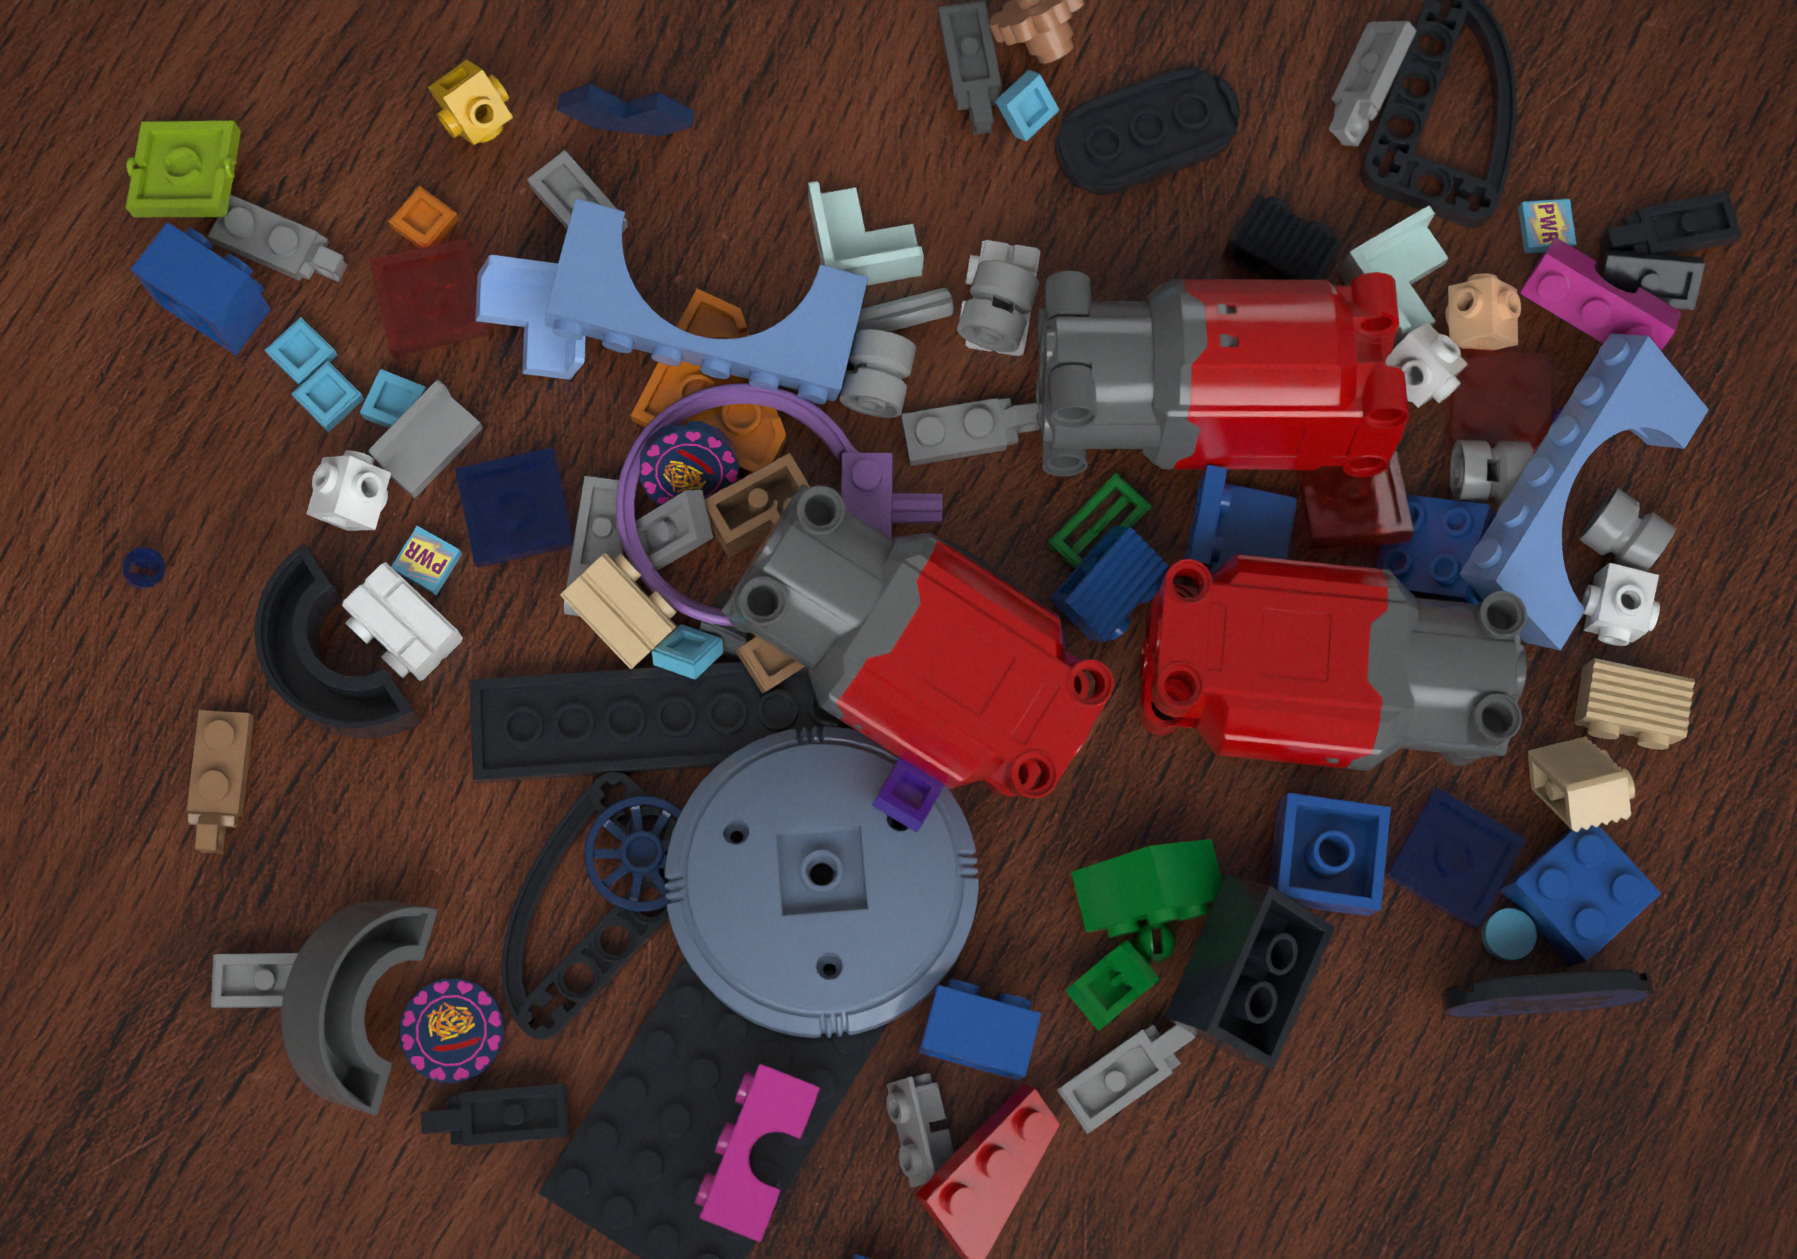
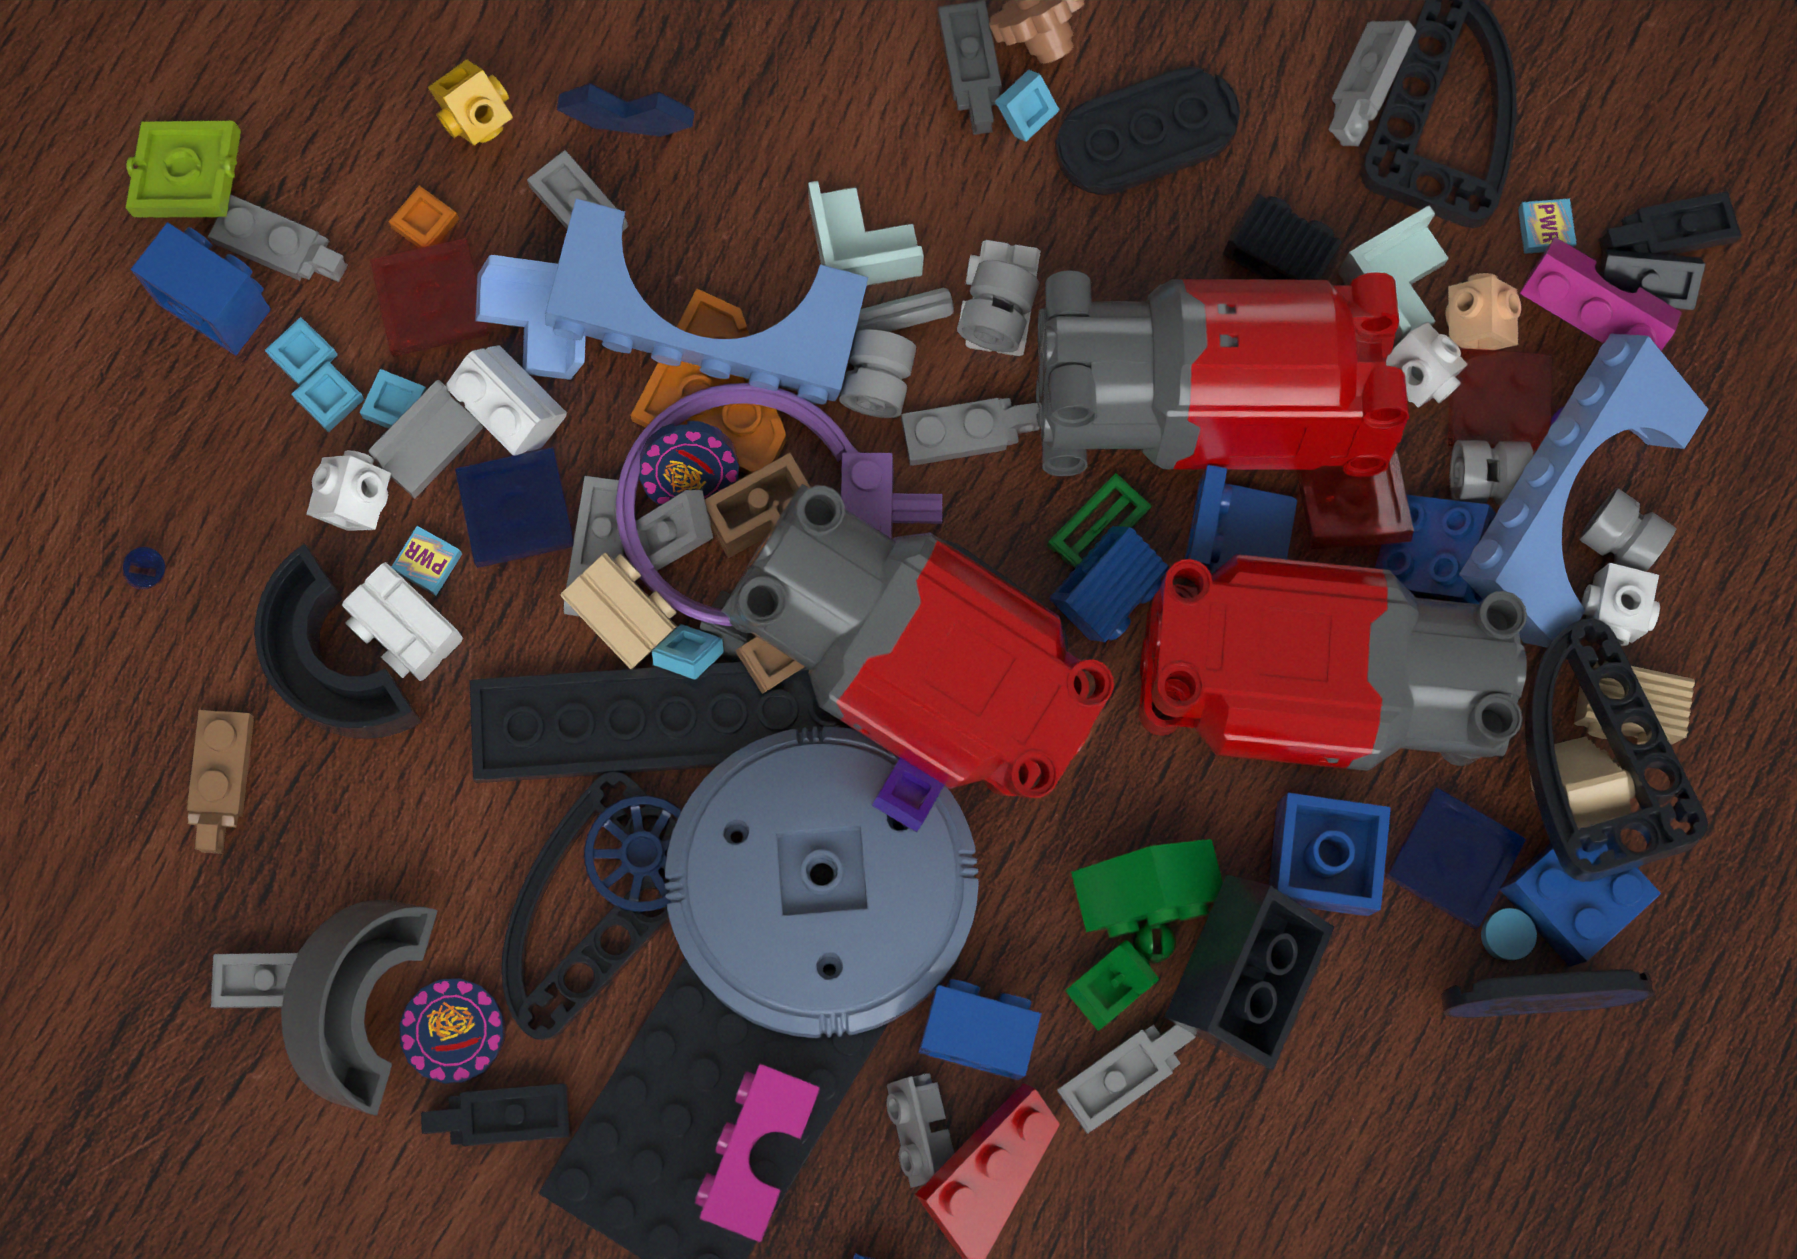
none -> white brick [446,345,567,456]
none -> black beam [1525,618,1708,882]

